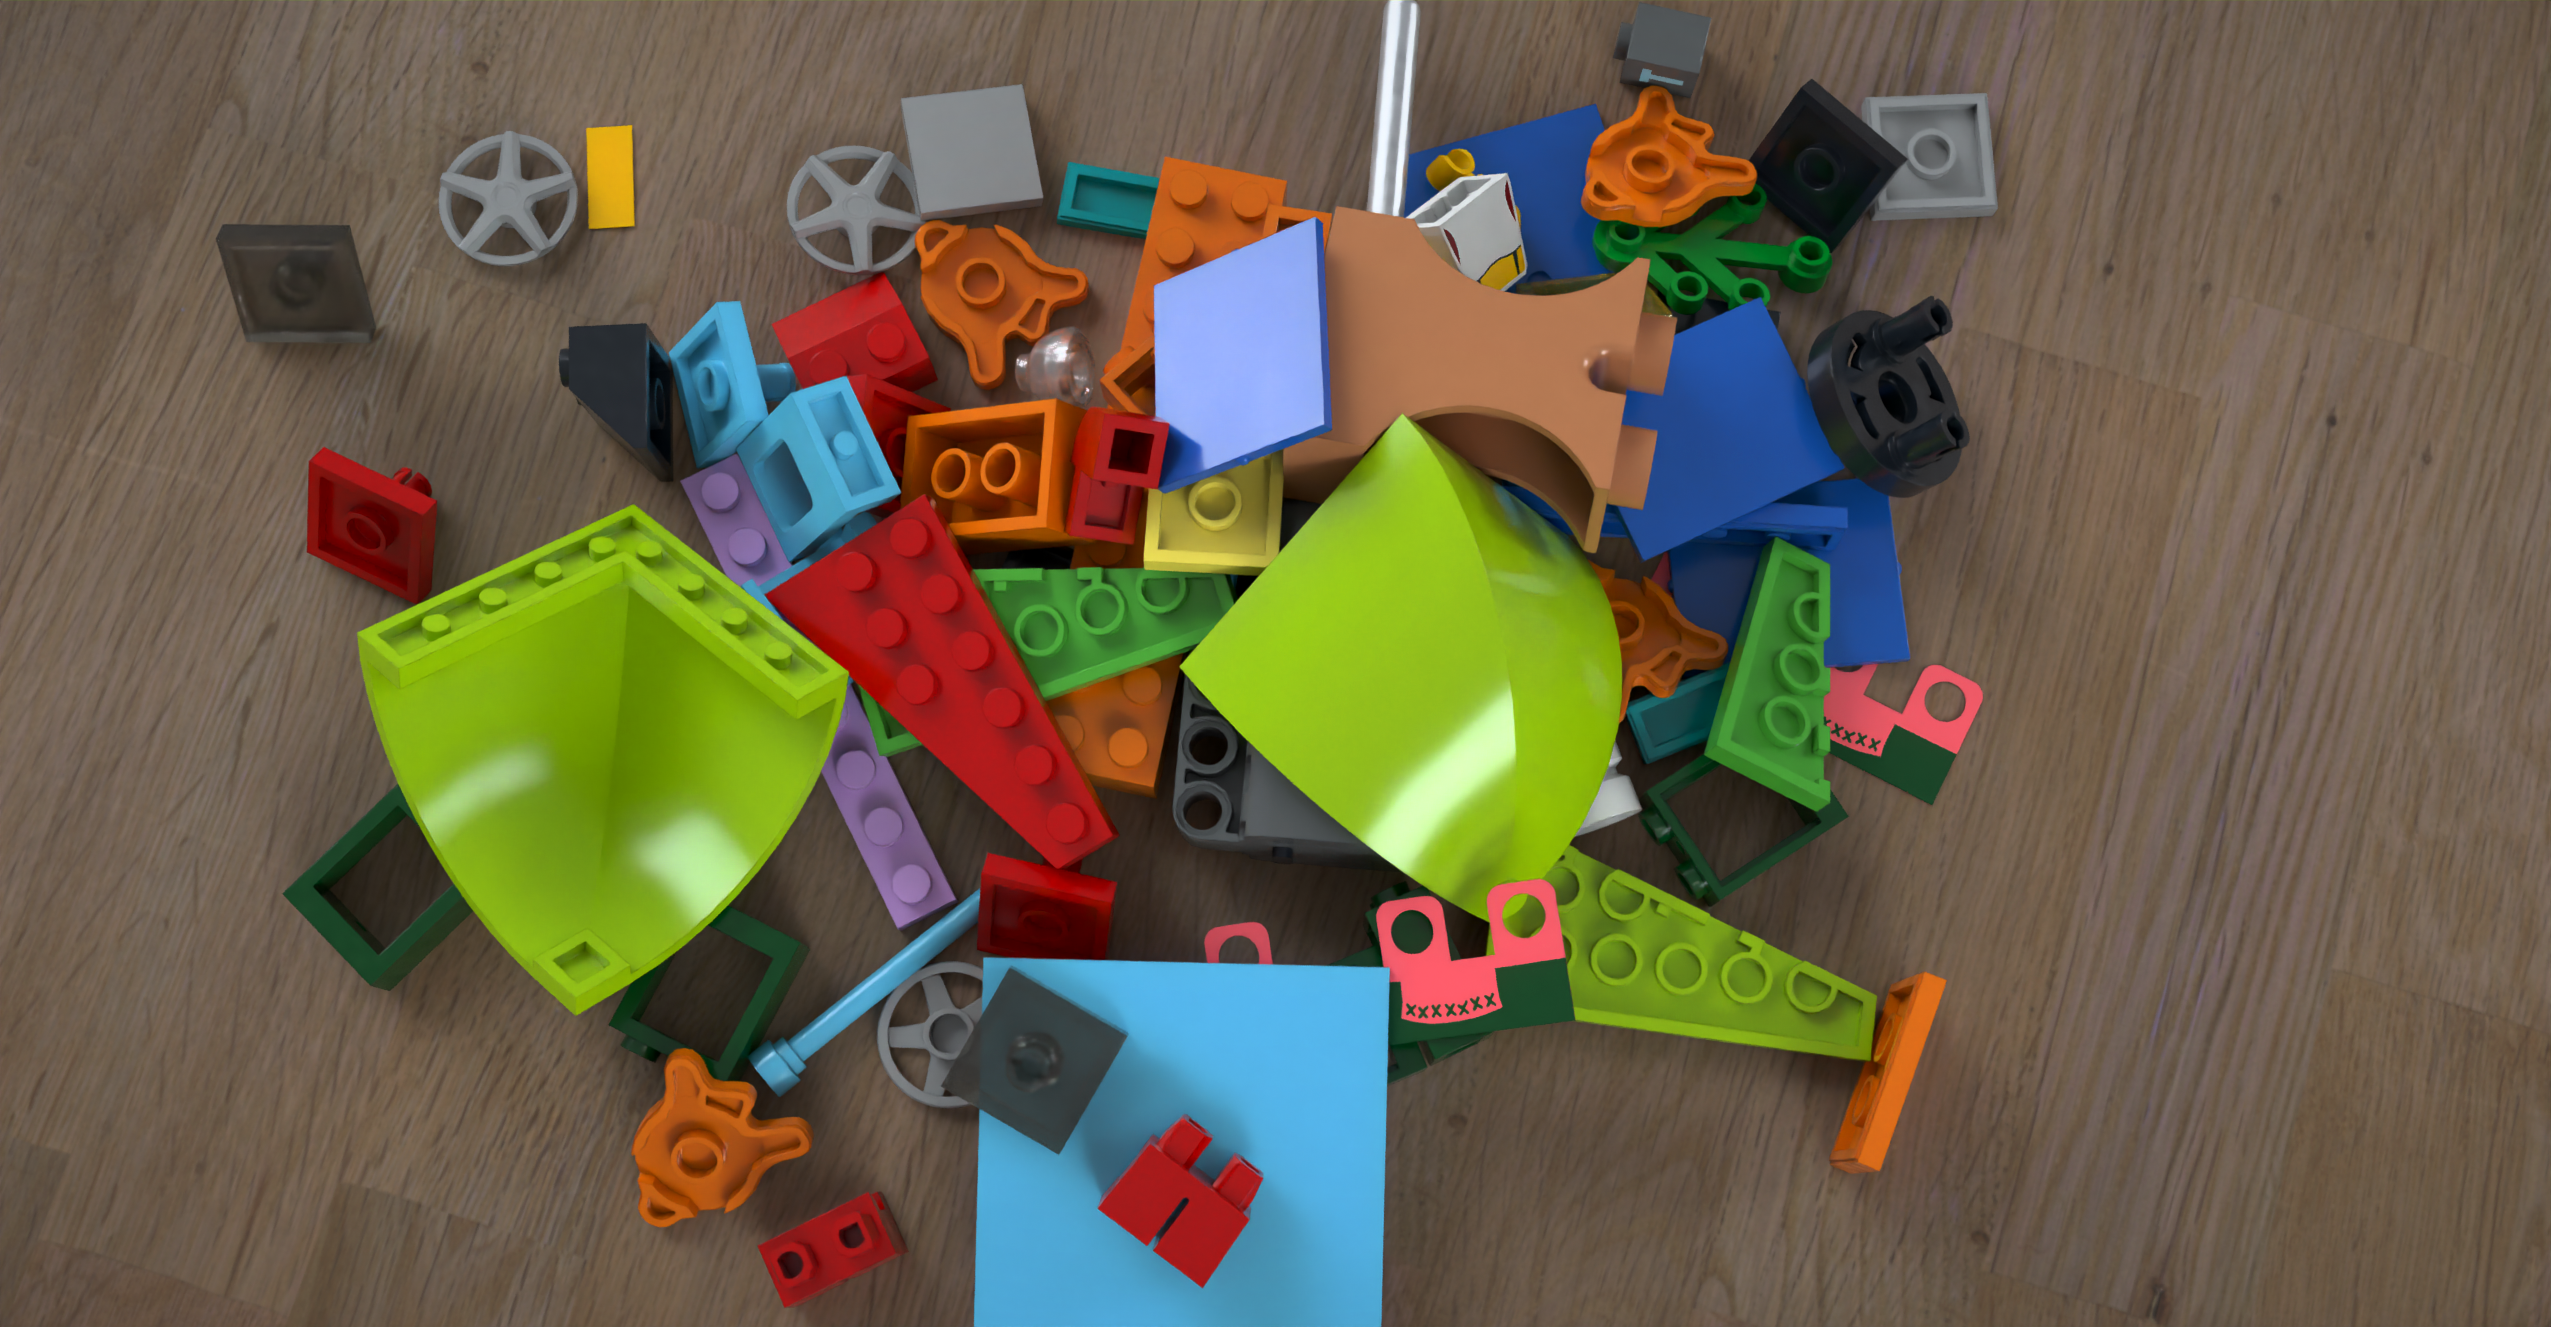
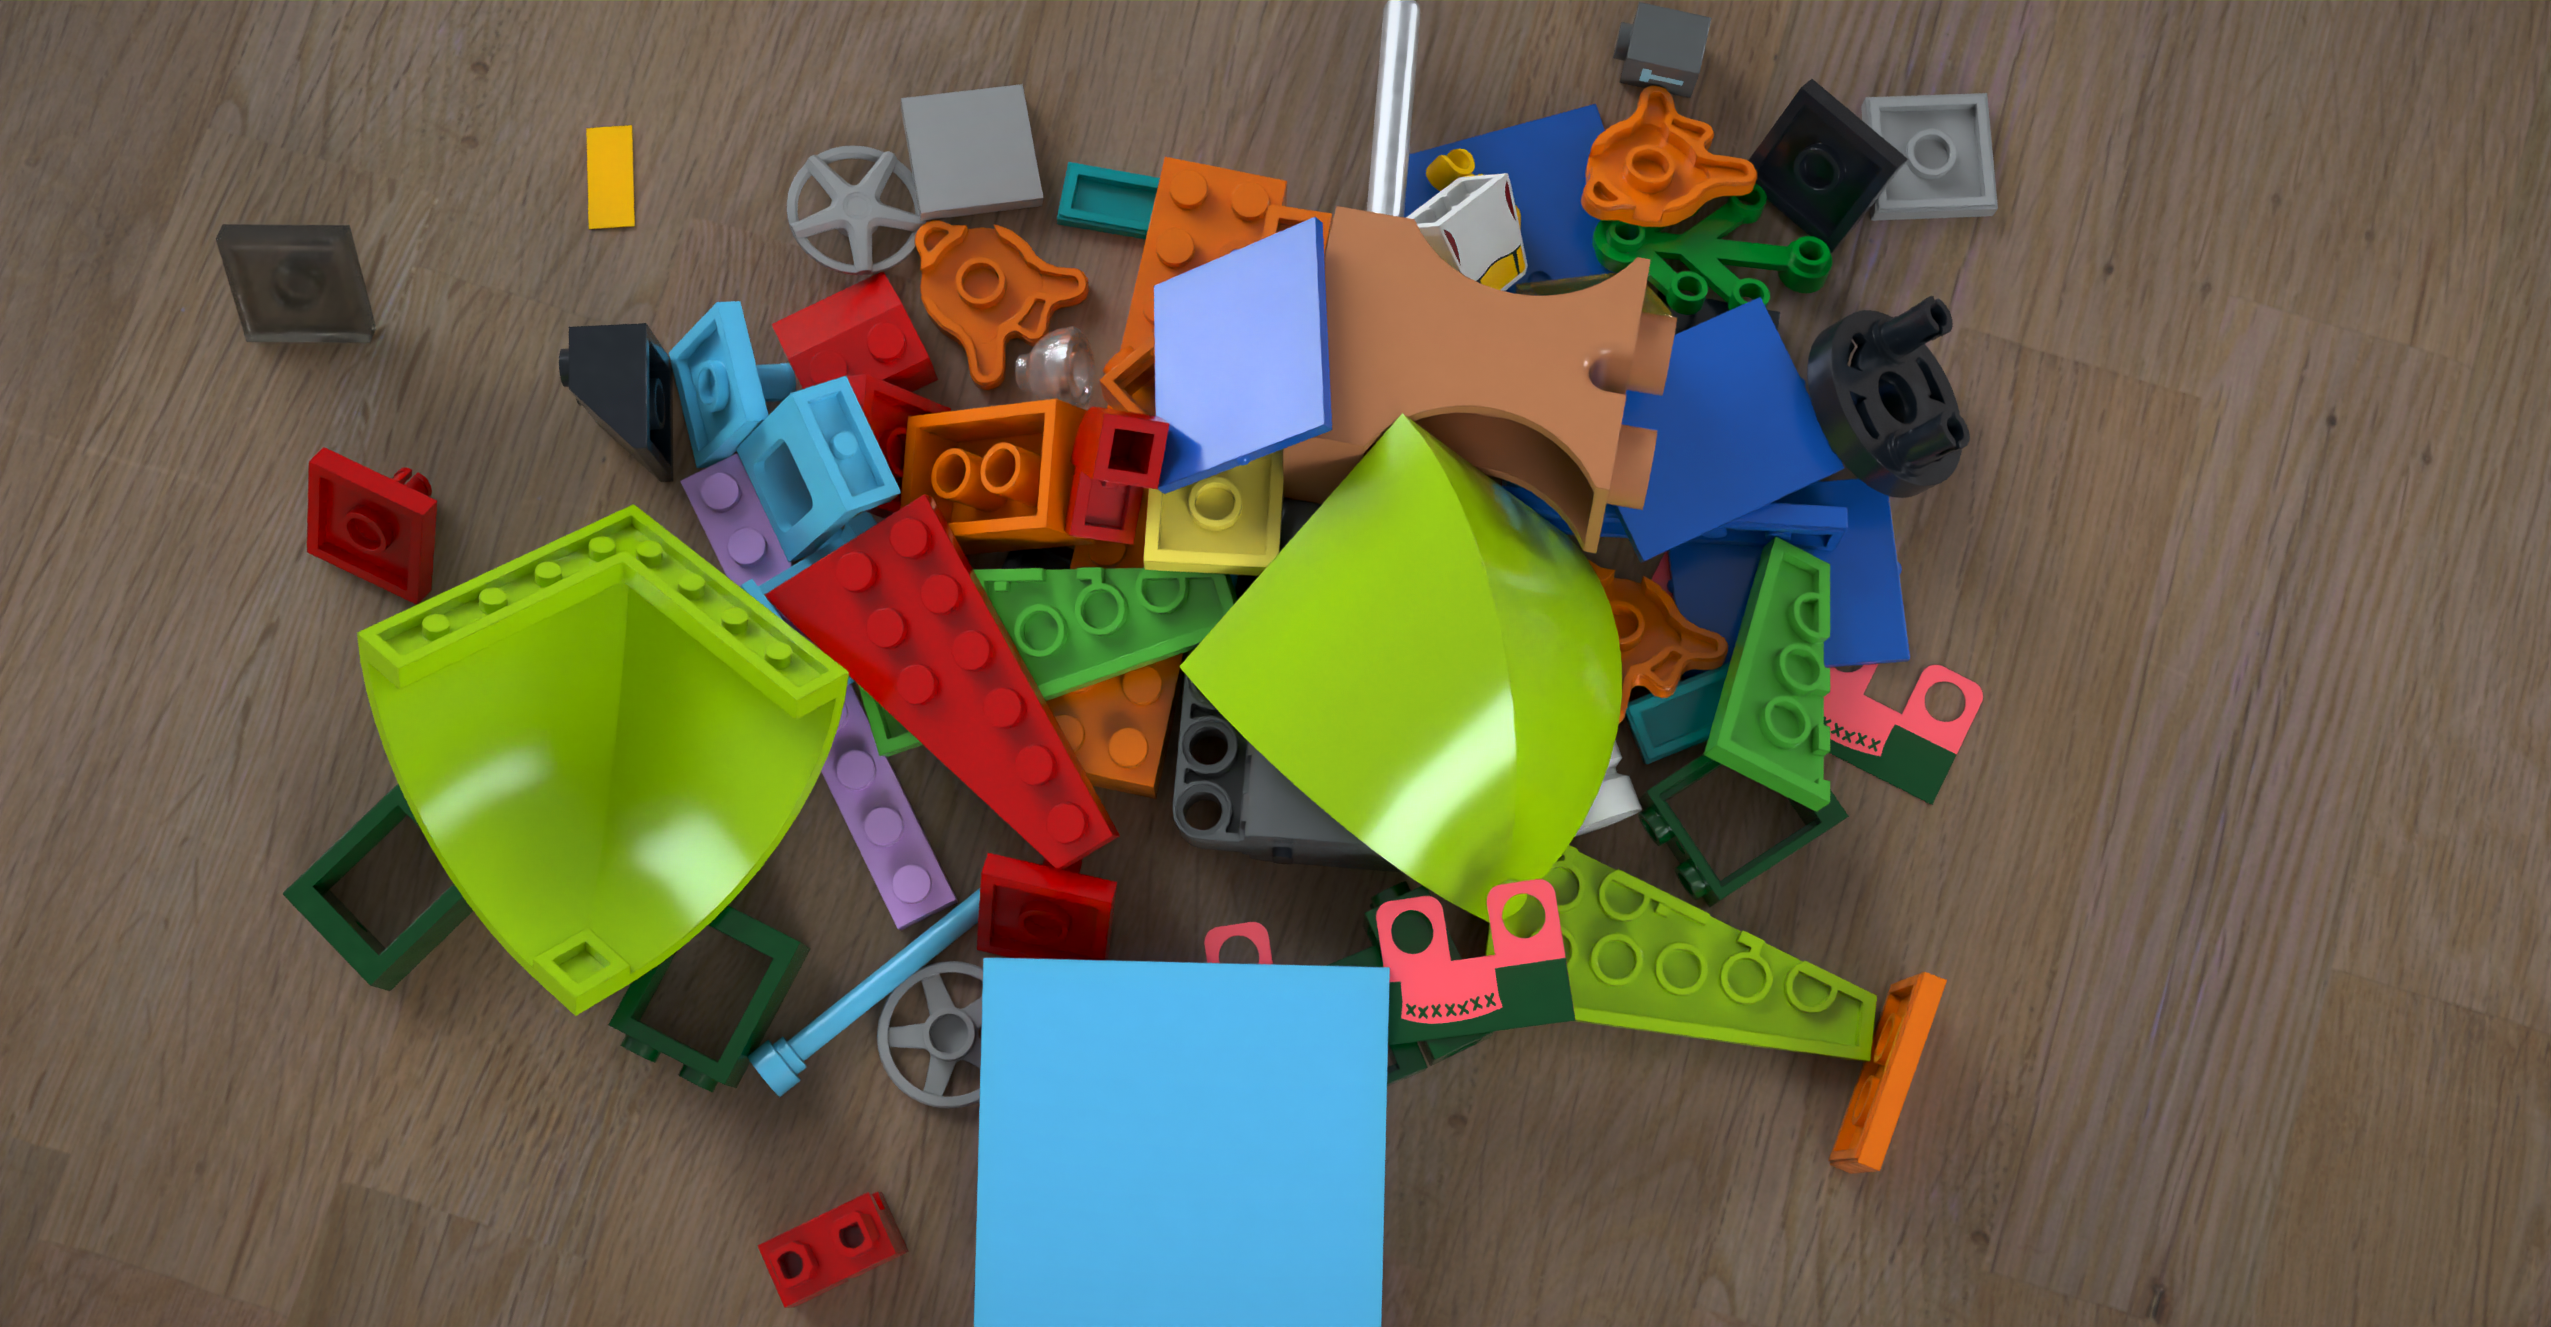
light grey wheel [439,131,578,266] -> none
orange tile [631,1048,814,1227] -> none
clear smoke tile [941,965,1129,1155] -> none
red hips [1097,1114,1264,1288] -> none

